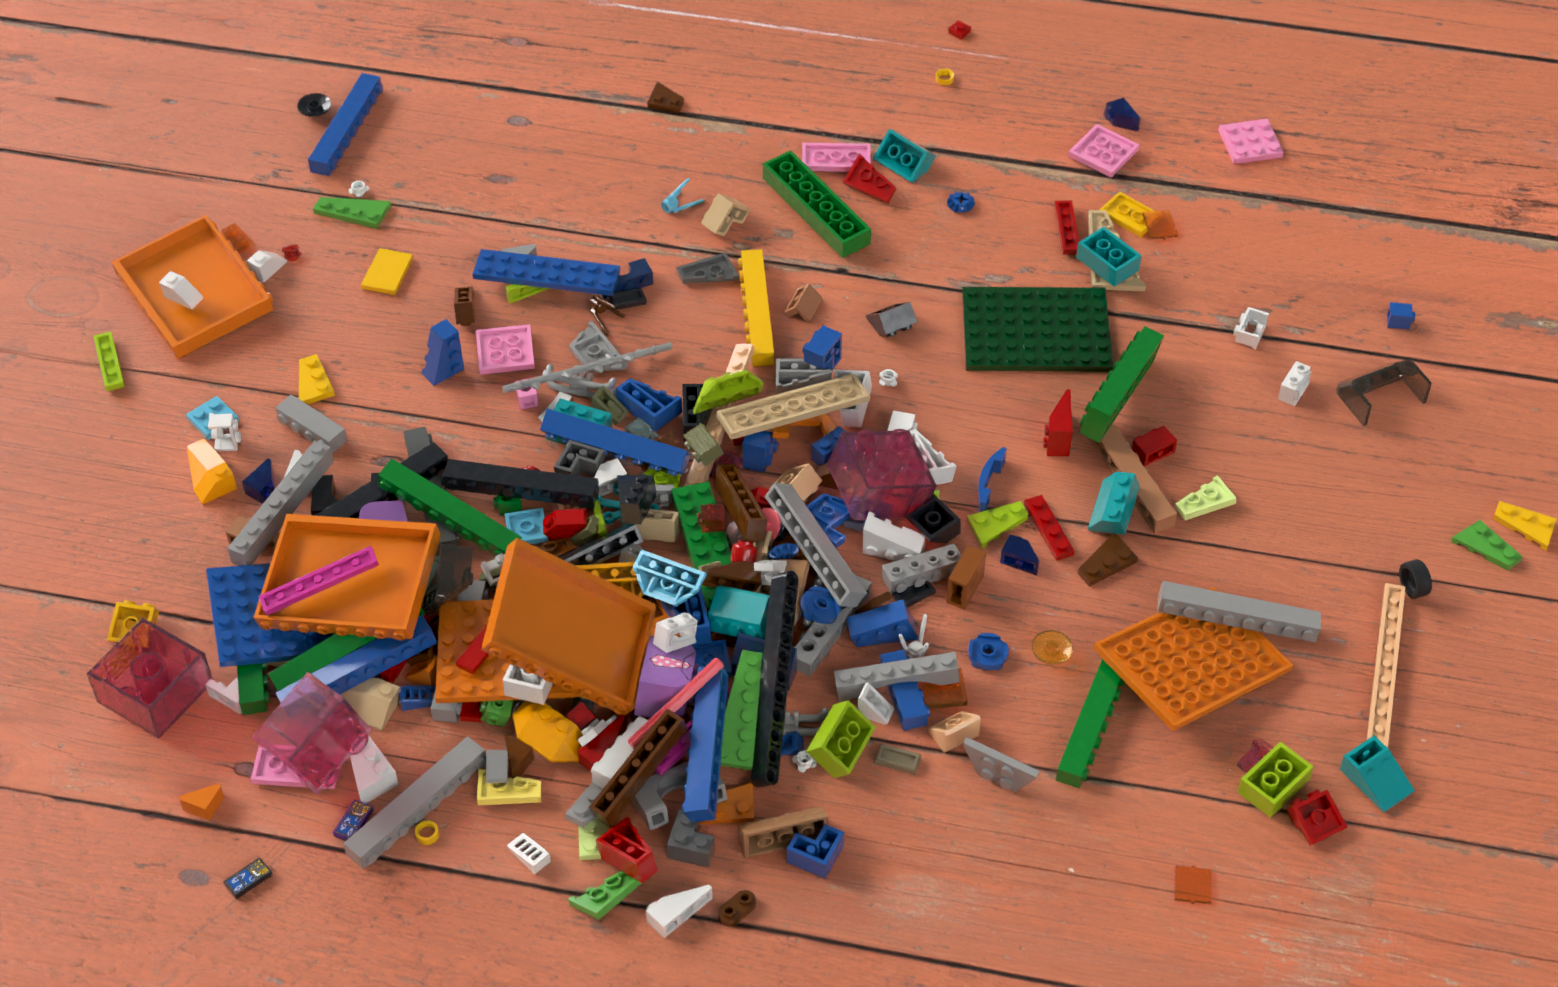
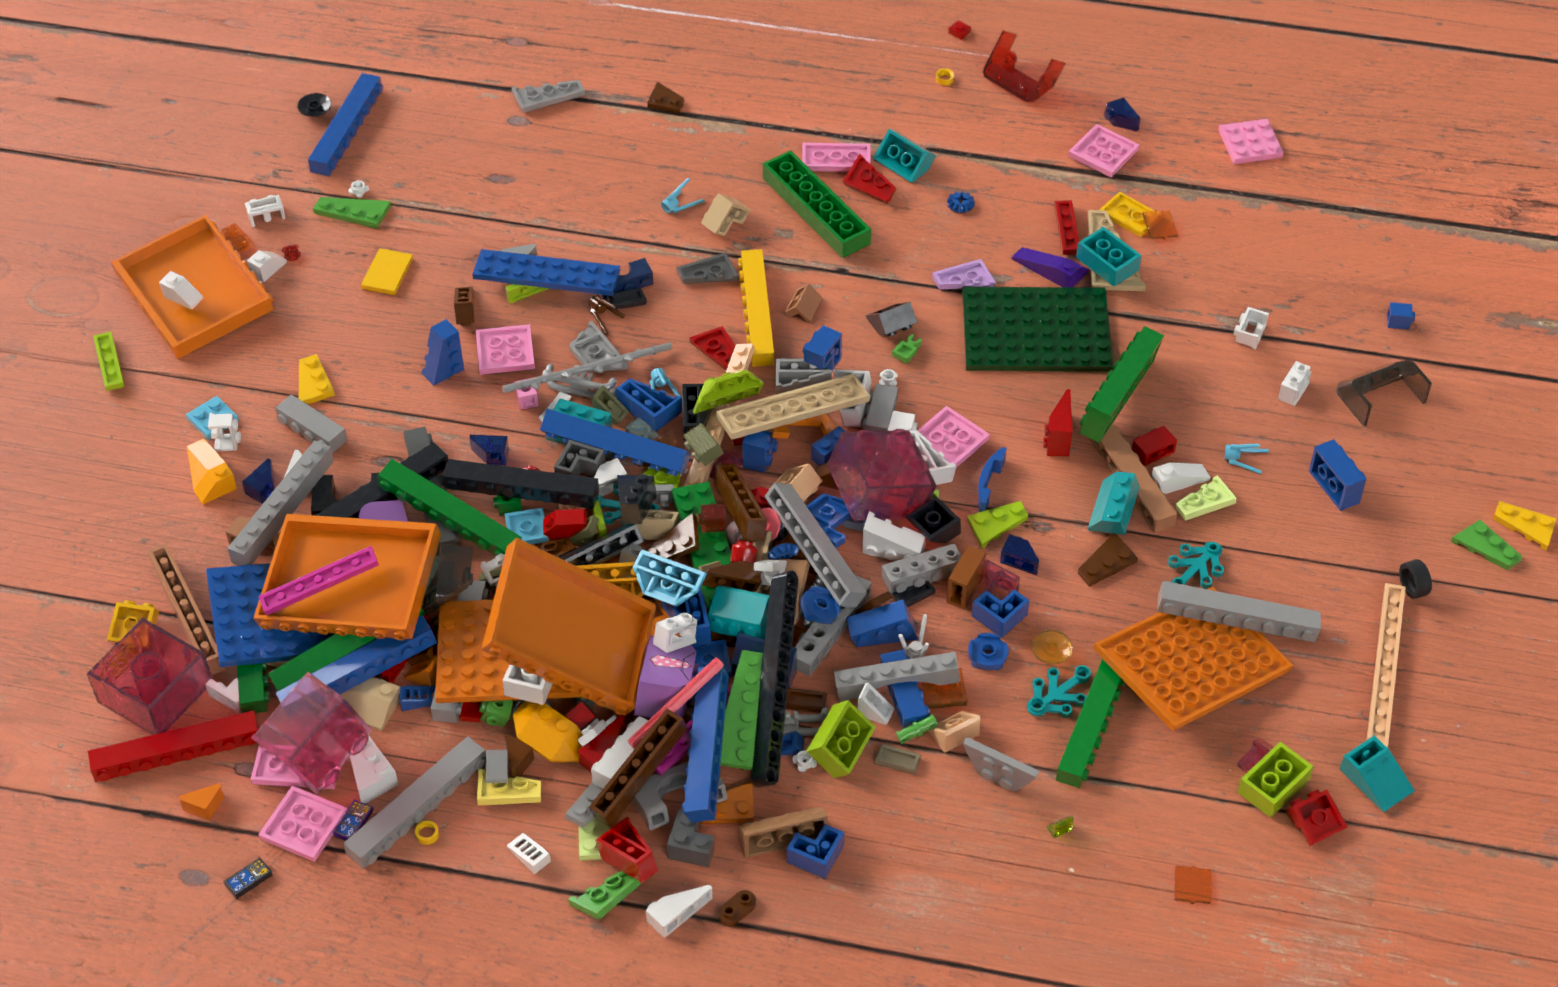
red tile [456,624,489,674] -> none
red plate [1024,495,1074,561] -> none
none -> red brick [88,710,261,782]
none -> nougat brick [148,543,226,677]
none -> white window [245,195,286,227]
none -> bright pink plate [259,786,347,862]
none -> clear blue slope [469,434,509,466]
none -> light grey wing [511,80,585,113]
none -> wing [645,513,700,560]
none -> medium azure plant [649,368,681,397]
none -> red wing [690,326,735,371]
none -> reddish brown tile [786,688,827,713]
none -> light grey brick [862,384,898,440]
none -> bright green plate [892,334,922,364]
none -> bright green pin [896,714,938,744]
none -> bright pink plate [917,406,990,468]
none -> lavender wing [932,259,996,289]
none -> blue brick [972,590,1030,638]
none -> clear red windscreen [983,30,1066,103]
none -> clear pink slope [984,559,1020,593]
none -> dark purple wedge [1012,247,1090,287]
none -> teal plant [1027,665,1091,718]
none -> clear neon green slope [1047,816,1074,838]
none -> white slope [1151,462,1211,494]
none -> teal plant [1168,542,1224,589]
none -> medium azure plant [1224,444,1269,474]
none -> blue brick [1309,439,1366,511]

